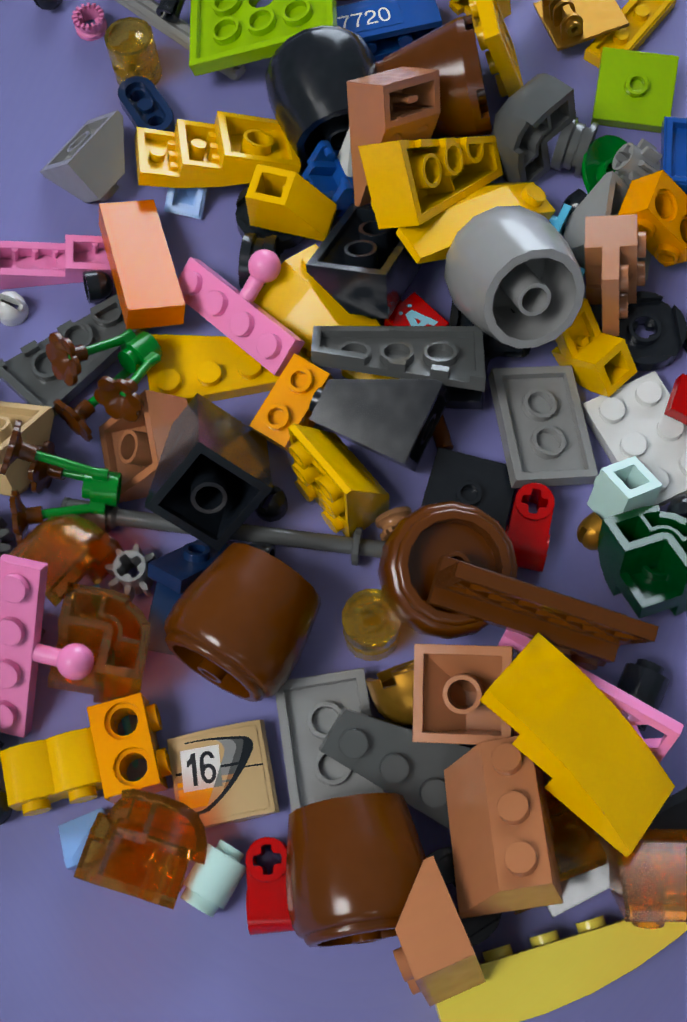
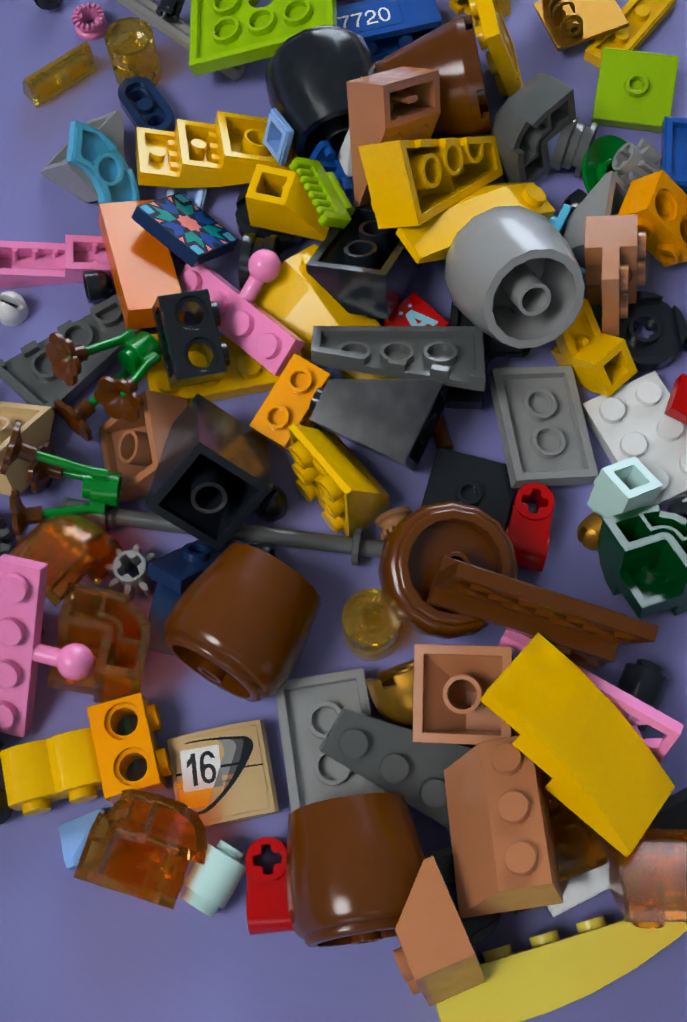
none -> clear yellow slope [22,41,98,108]
none -> medium azure tile [66,120,140,206]
none -> tile [131,193,239,267]
none -> black brick [152,289,230,389]
none -> light blue slope [262,108,294,166]
none -> lime piece [289,157,354,229]

